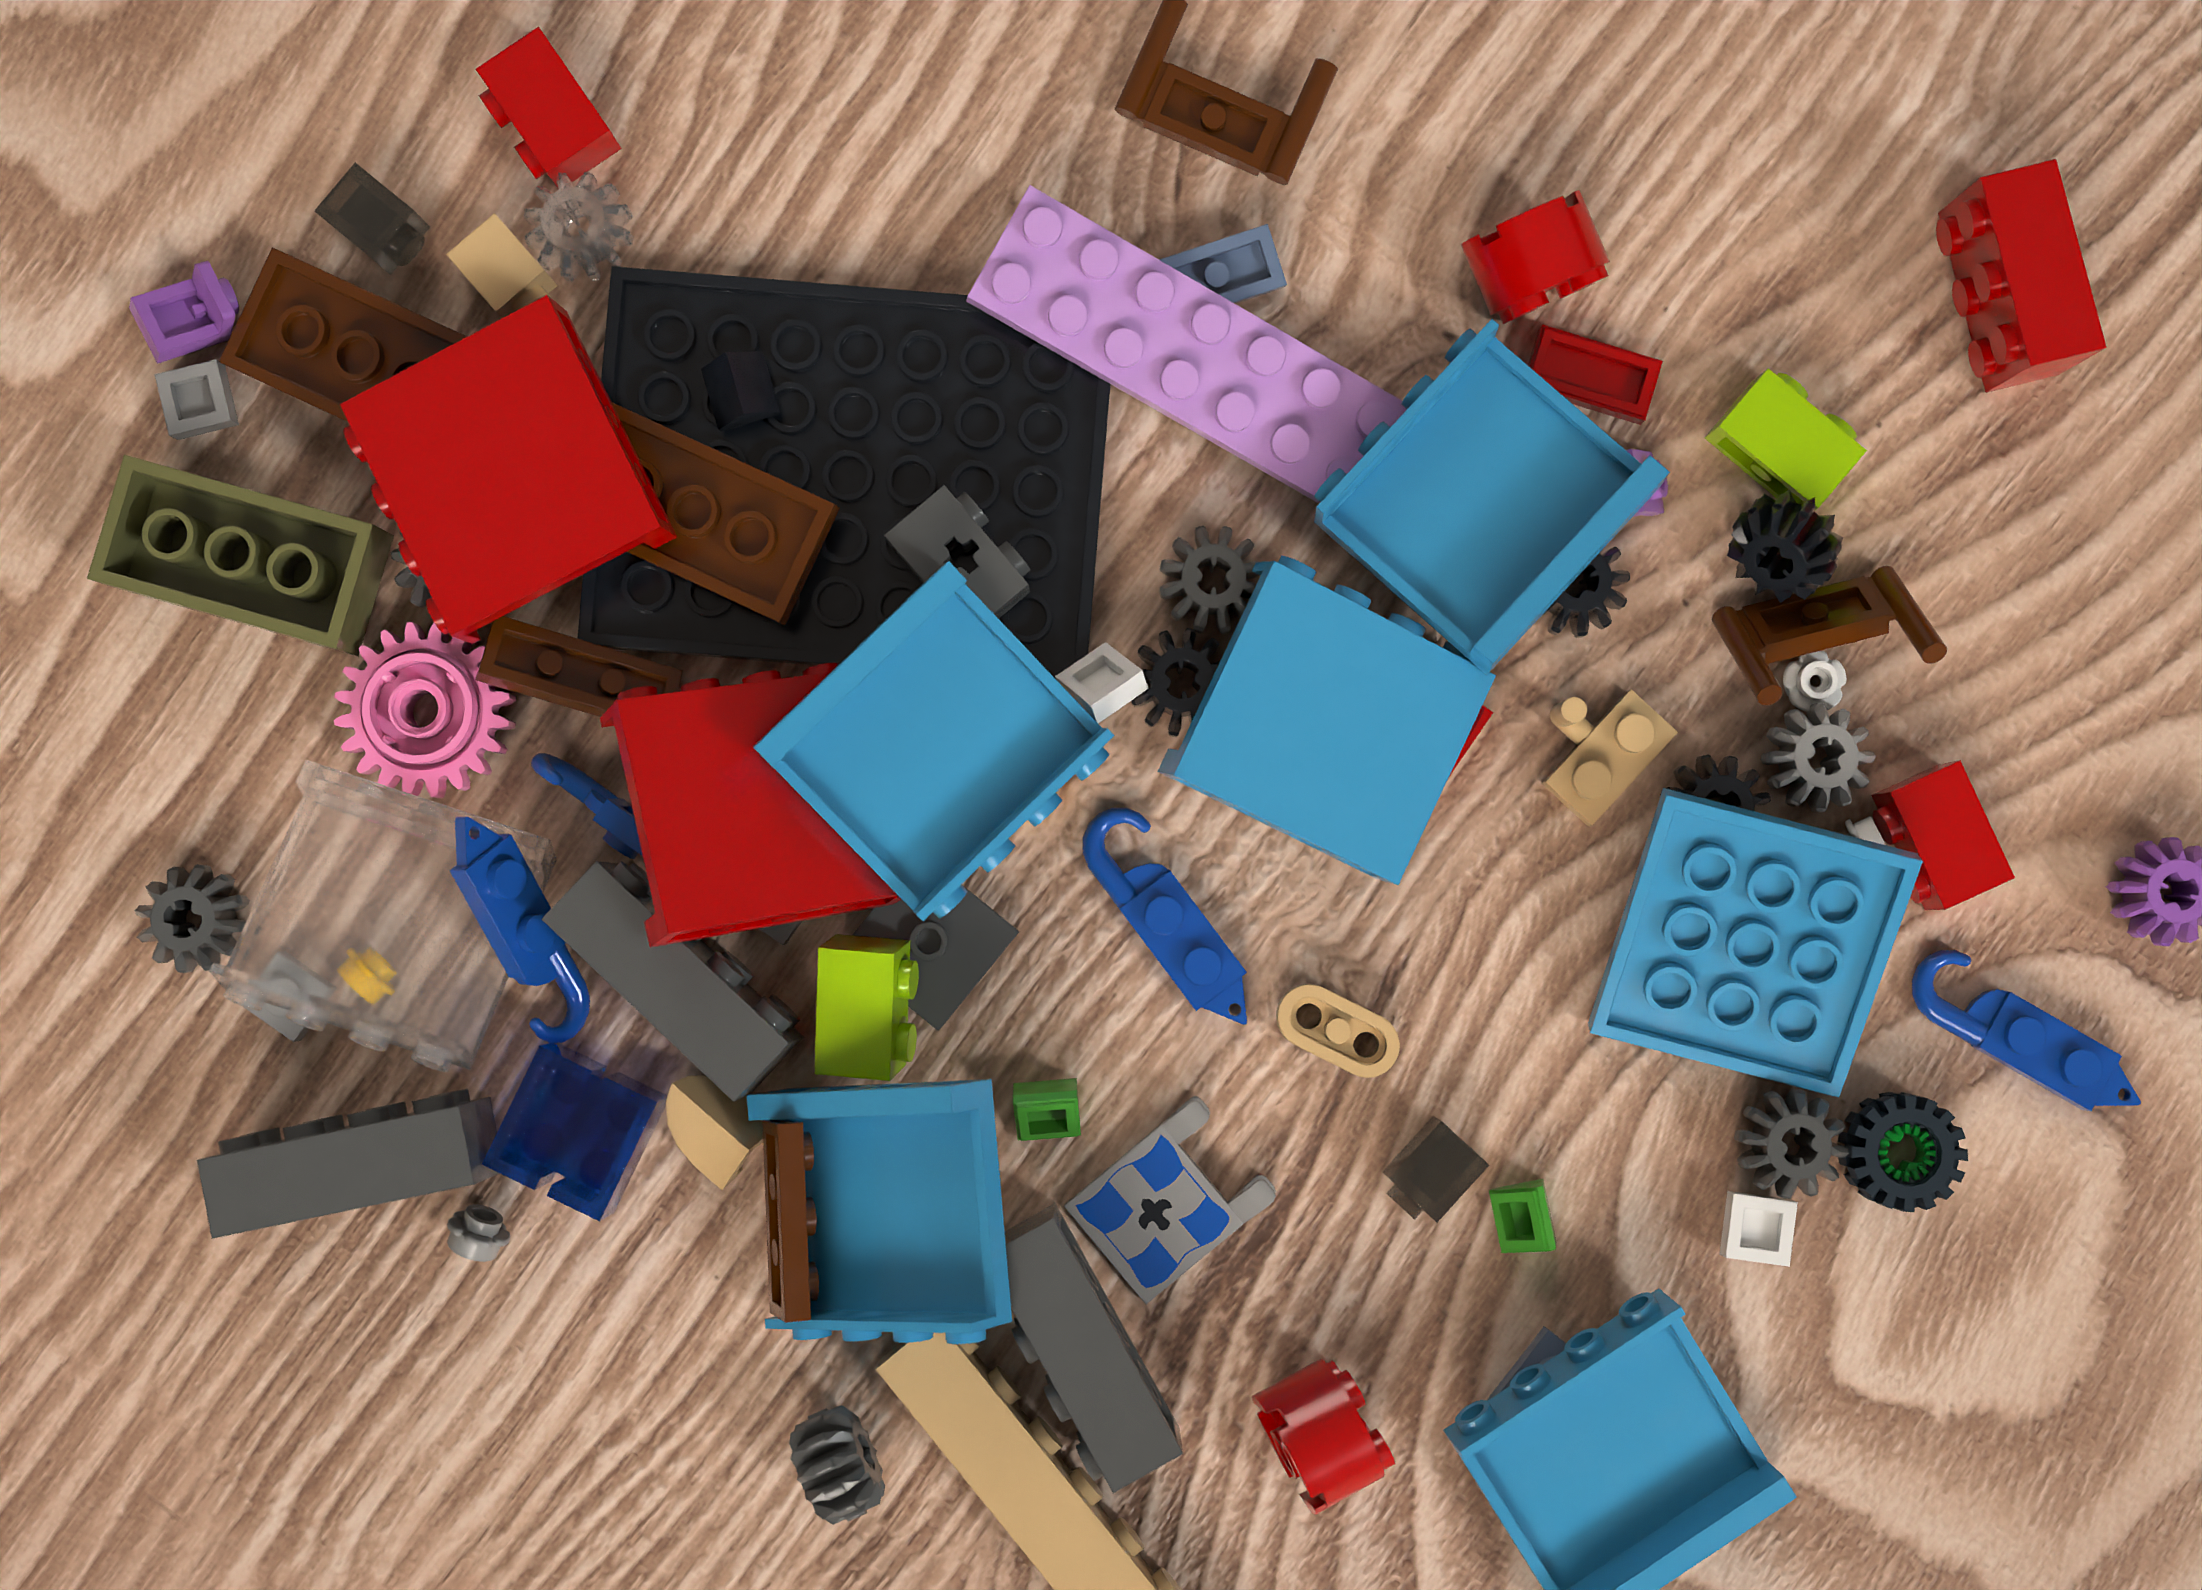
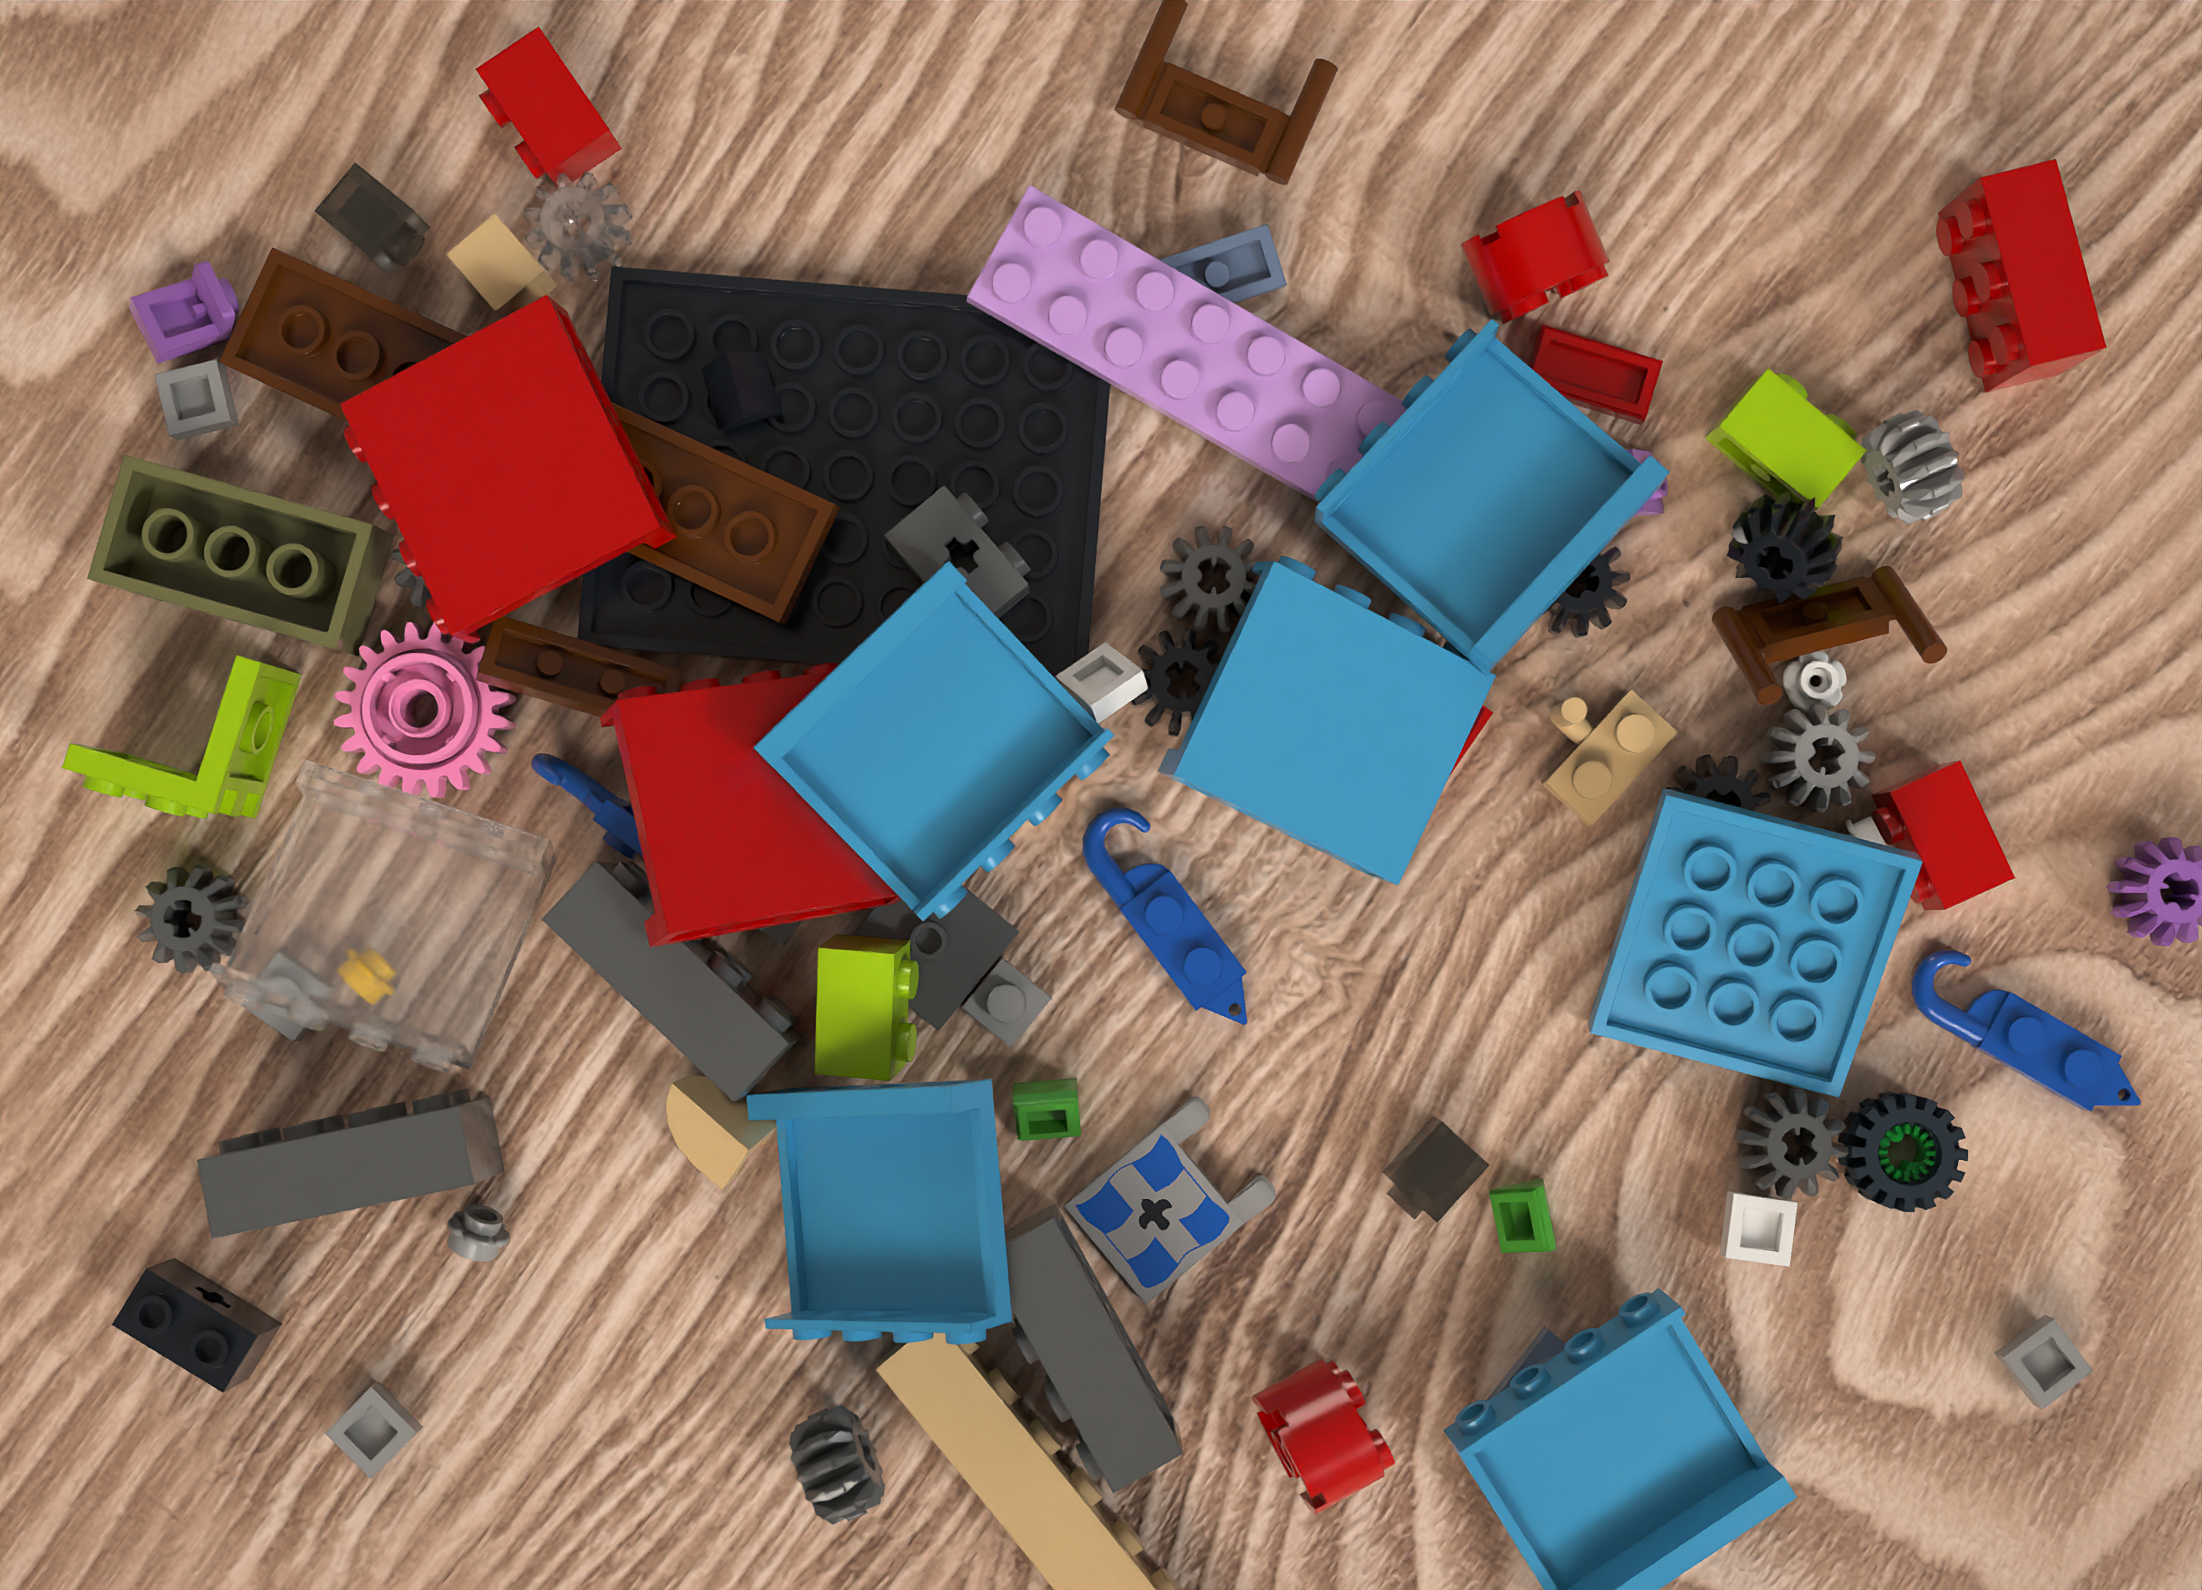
blue plate [449,817,590,1043] -> none
clear blue piece [481,1043,668,1222] -> none
reddish brown plate [762,1119,819,1323] -> none
tan plate [1276,984,1400,1078] -> none
none -> lime bracket [62,655,302,819]
none -> black brick [112,1258,282,1393]
none -> light grey plate [325,1382,423,1479]
none -> light grey plate [962,958,1052,1048]
none -> light grey gear [1861,410,1964,525]
none -> light grey plate [1994,1315,2093,1410]

